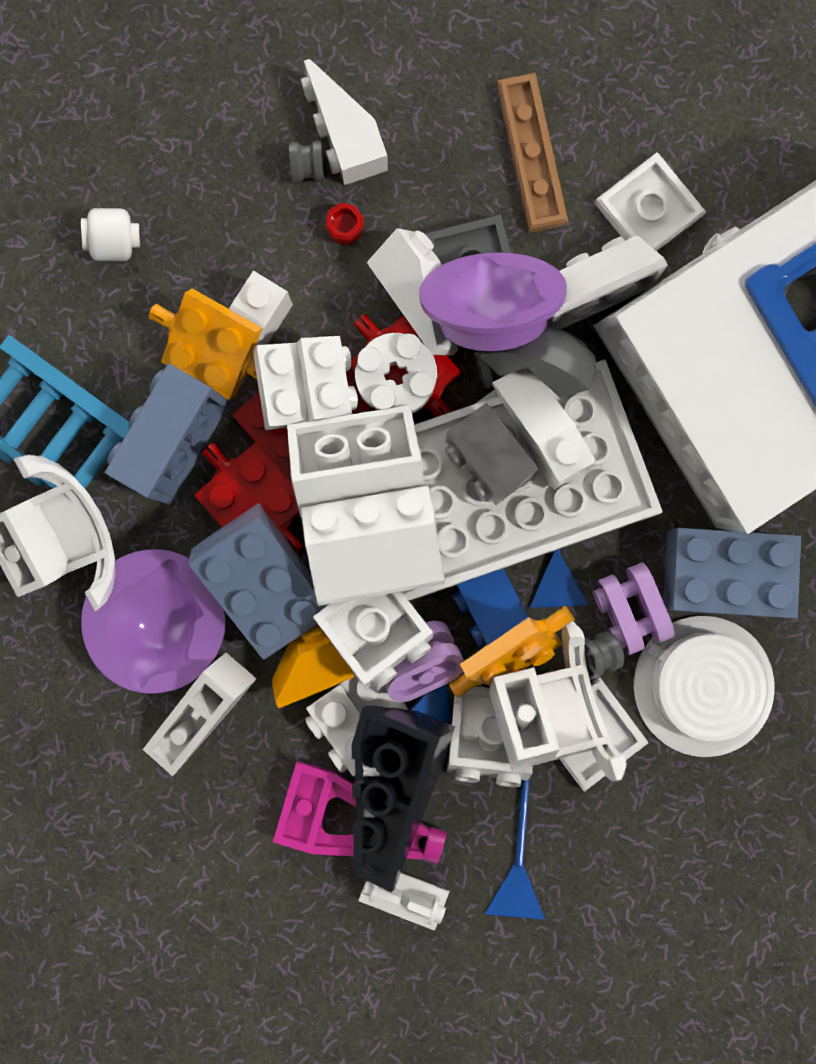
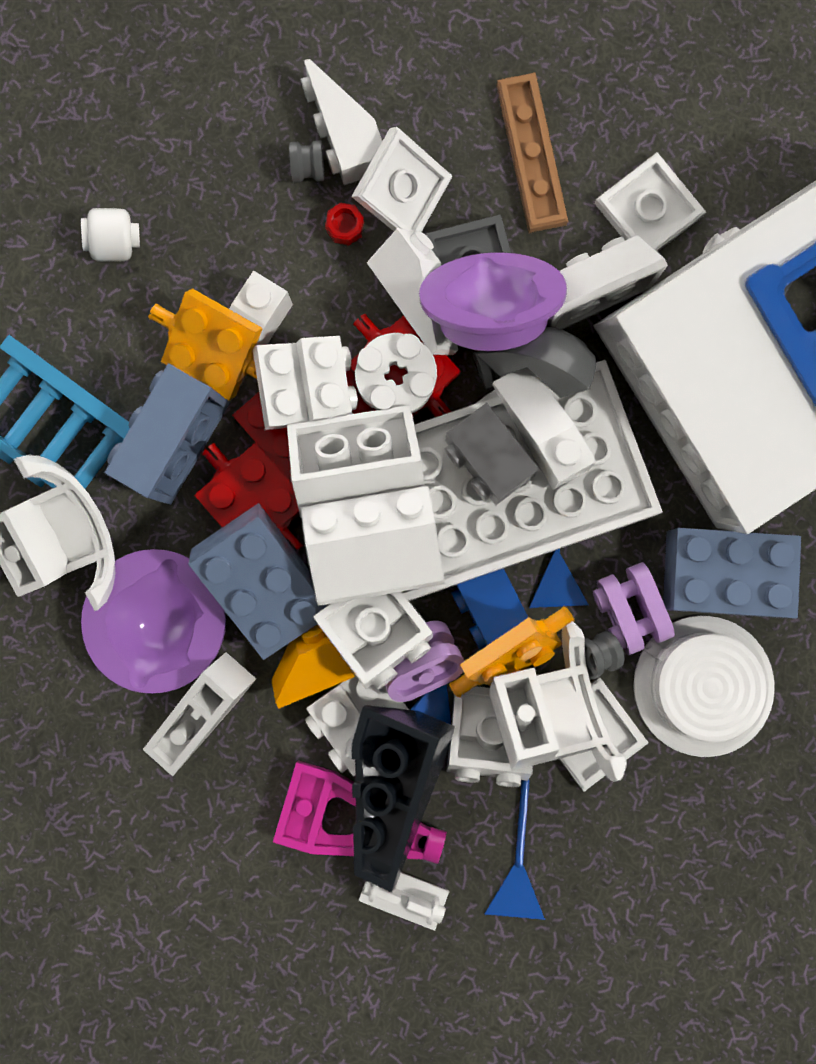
none -> white tile [351,127,452,232]

